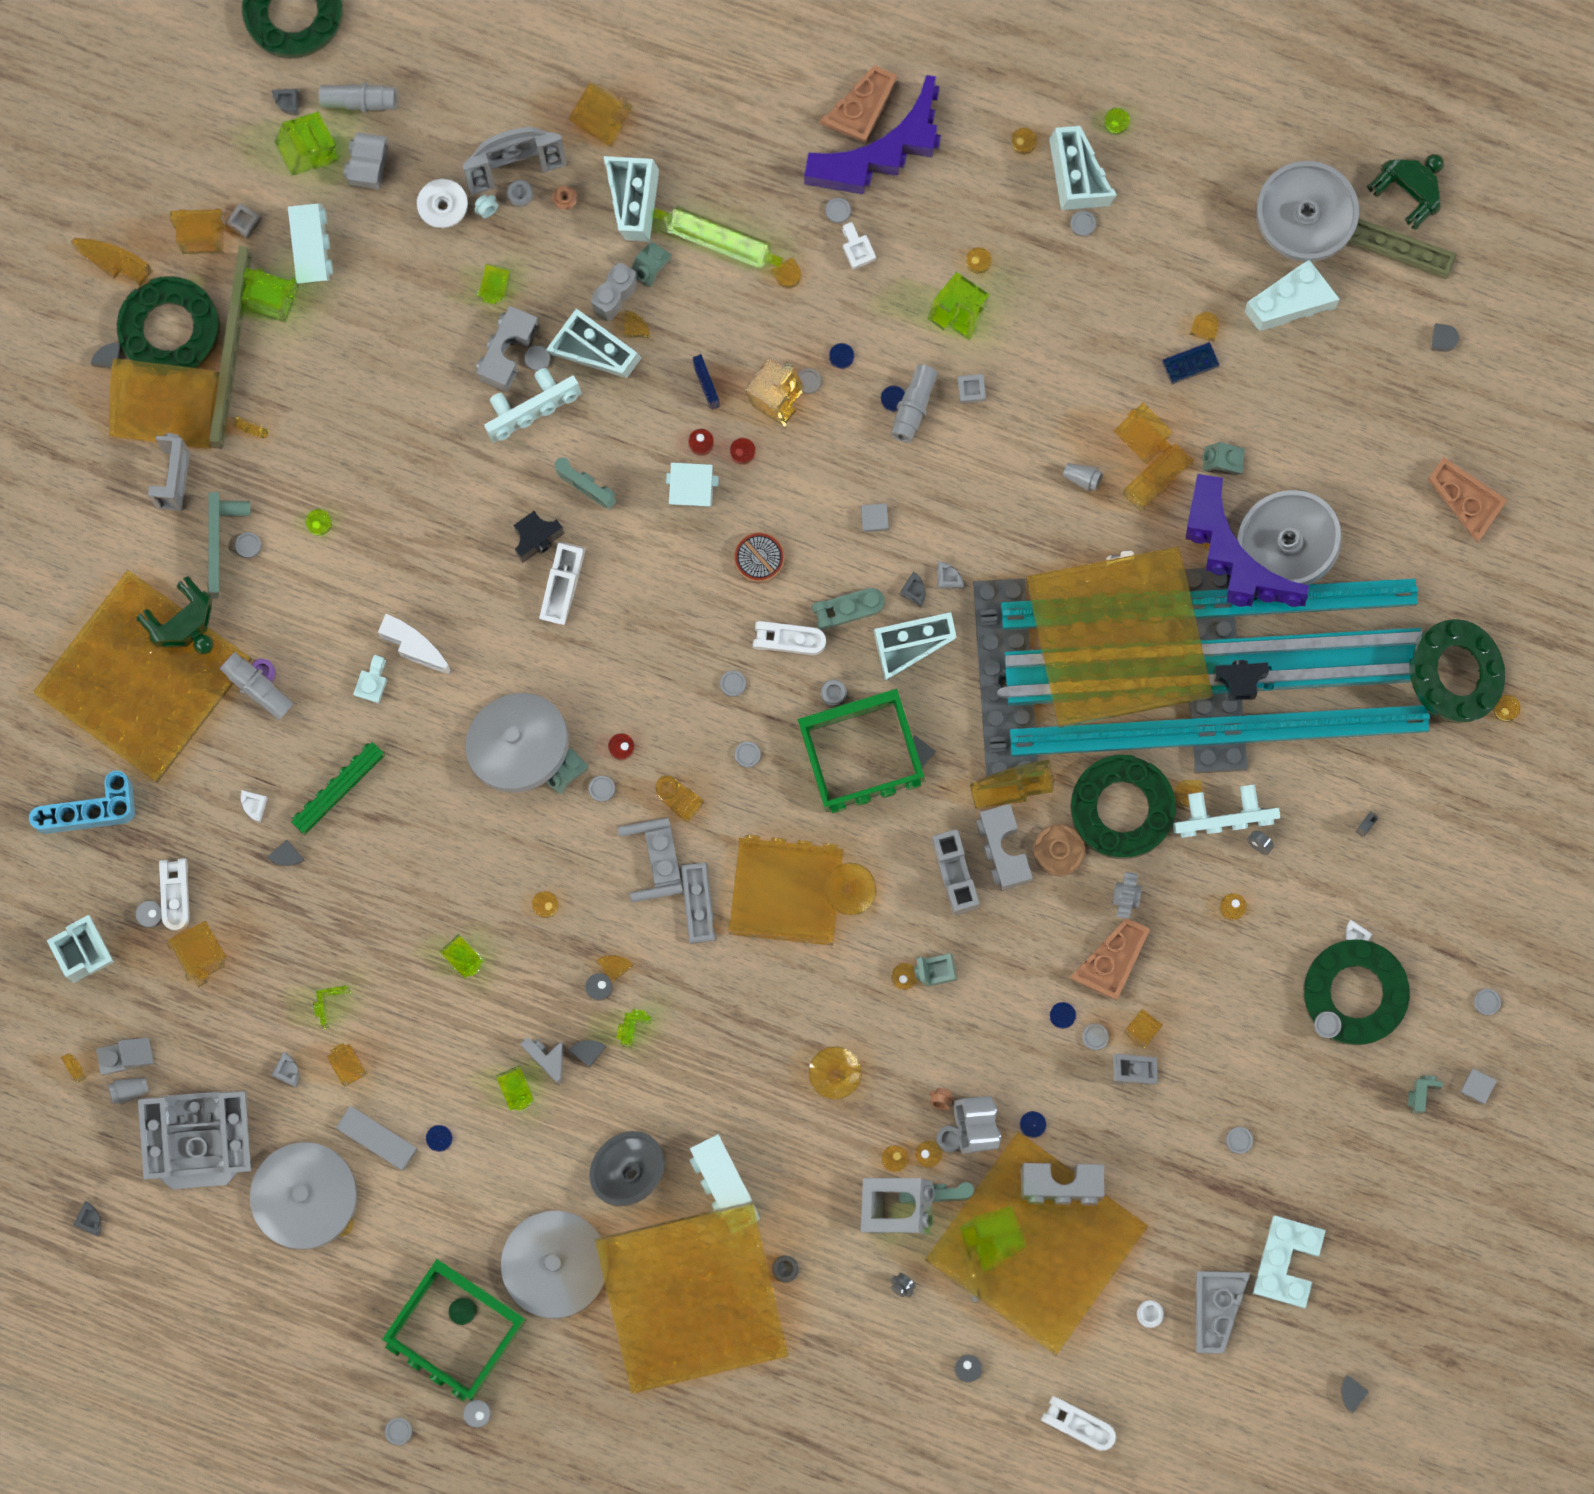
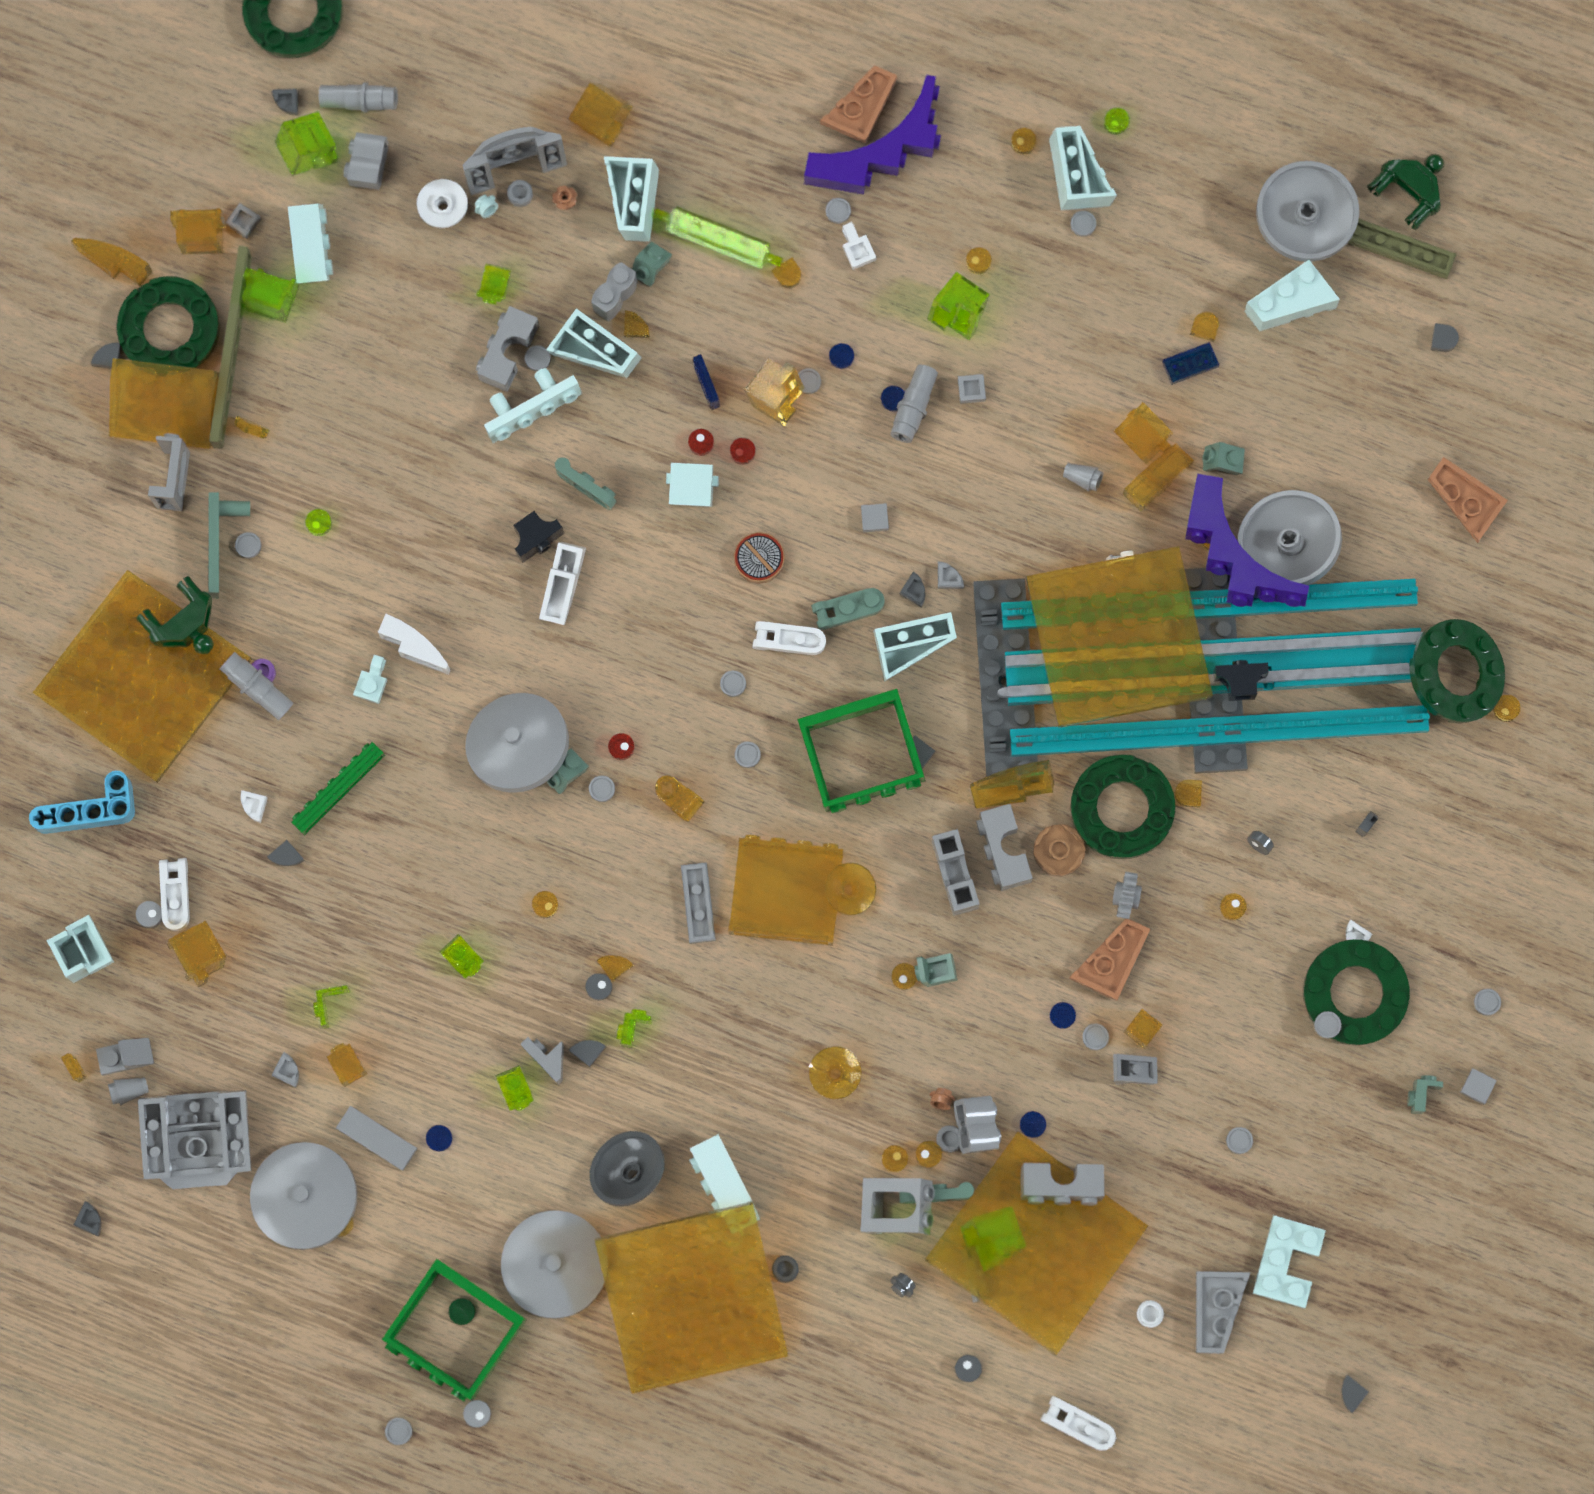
light grey plate [617,817,683,903] -> none
light grey tile [821,680,847,707] -> none
light aqua plate [1172,784,1280,838] -> none

